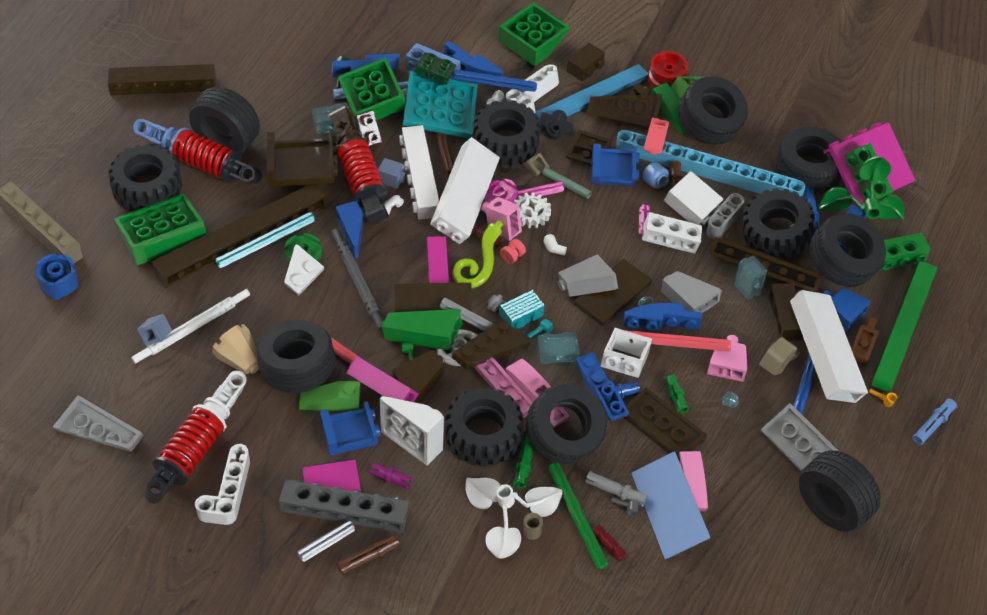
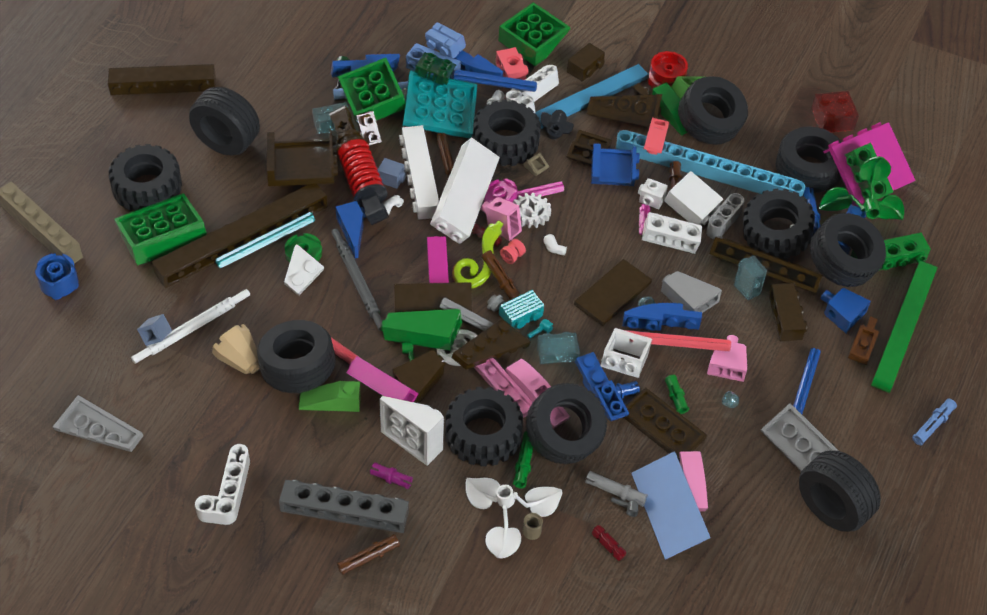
piece [133,119,262,184] -> none
piece [144,371,246,504] -> none
axle [298,520,355,562] -> none
dark pink piece [302,460,361,497] -> none
blue panel [320,401,380,455] -> none
sand green piece [542,167,592,199] -> none
green axle [549,462,608,570] -> none
light grey slope [558,254,618,297] -> none
medium blue head [642,162,669,189] -> none
dark tan brick [759,337,800,375] -> none
white brick [790,290,868,403] -> none
light orange hand [869,389,898,407] -> none
none -> medium blue brick [425,22,466,58]
none -> reddish brown pin [481,250,521,300]
none -> coral brick [496,47,528,80]
none -> white brick [638,178,668,209]
none -> clear red brick [811,91,859,132]

